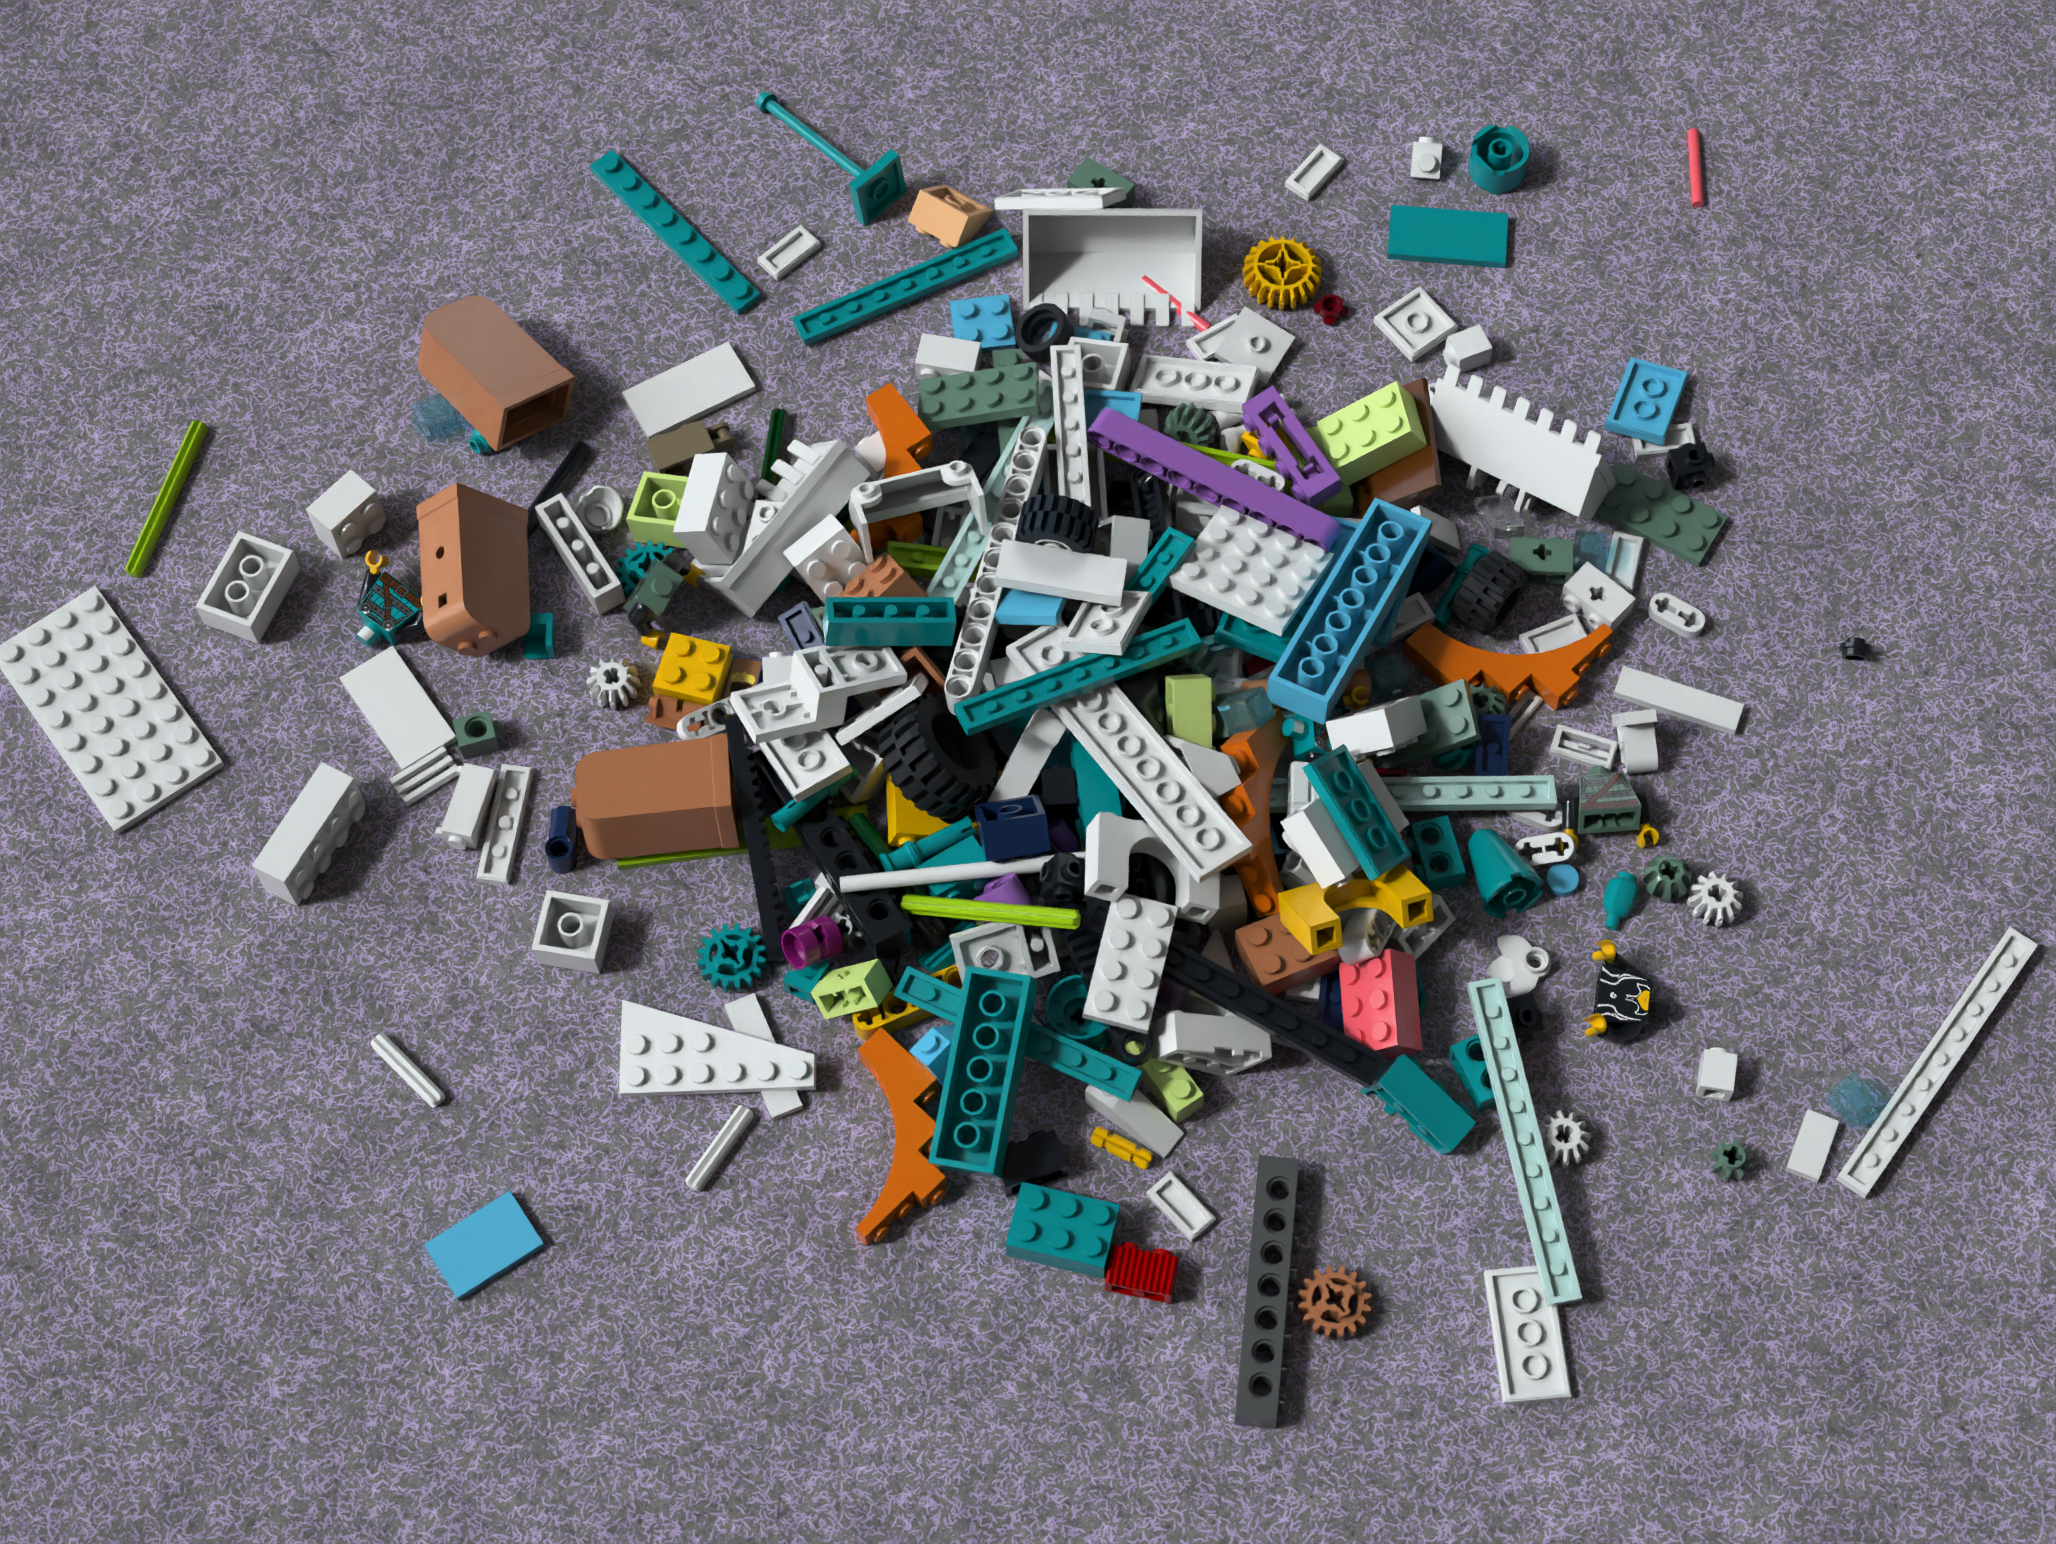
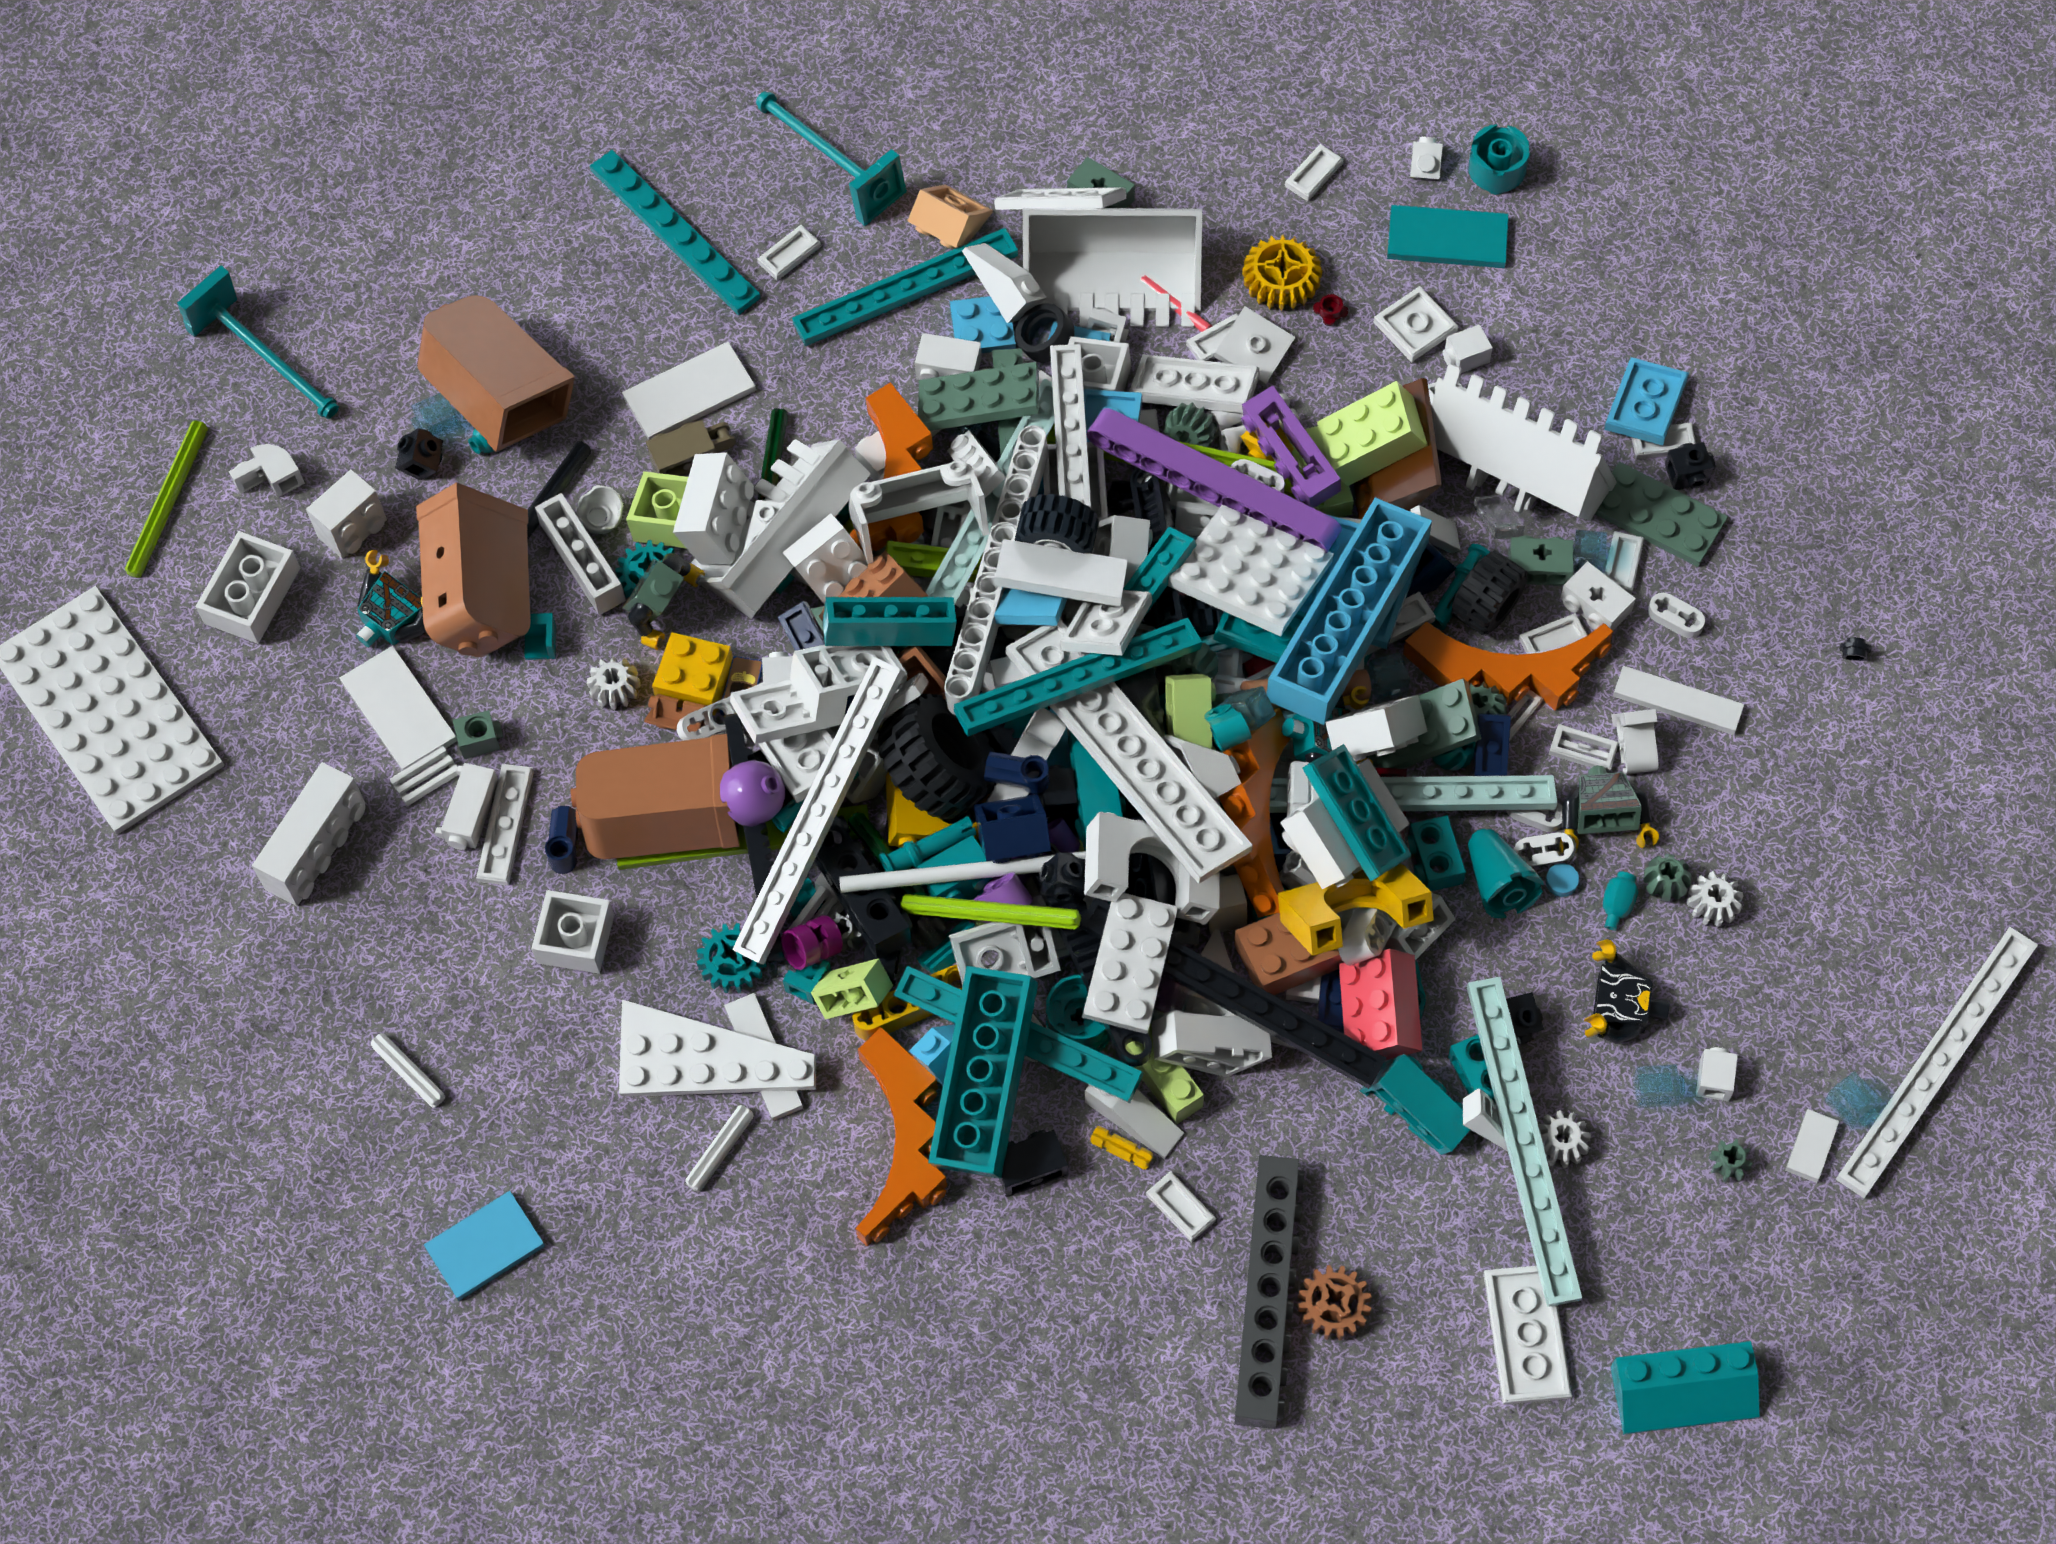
teal brick [1005,1182,1120,1279] -> none
red brick [1105,1242,1179,1304] -> none
white plate [1487,935,1551,995] -> none
coral bar [1687,129,1704,207] -> none
none -> teal tile [177,265,339,419]
none -> white brick [229,444,305,497]
none -> black brick [395,428,443,480]
none -> medium lavender cylinder [720,760,785,827]
none -> white plate [732,657,905,965]
none -> white plate [947,430,1006,498]
none -> white slope [962,243,1046,323]
none -> dark blue piece [984,752,1050,794]
none -> teal piece [1204,704,1252,752]
none -> white slope [1463,1089,1508,1151]
none -> teal slope [1610,1341,1760,1435]
none -> clear light blue brick [1633,1064,1685,1108]

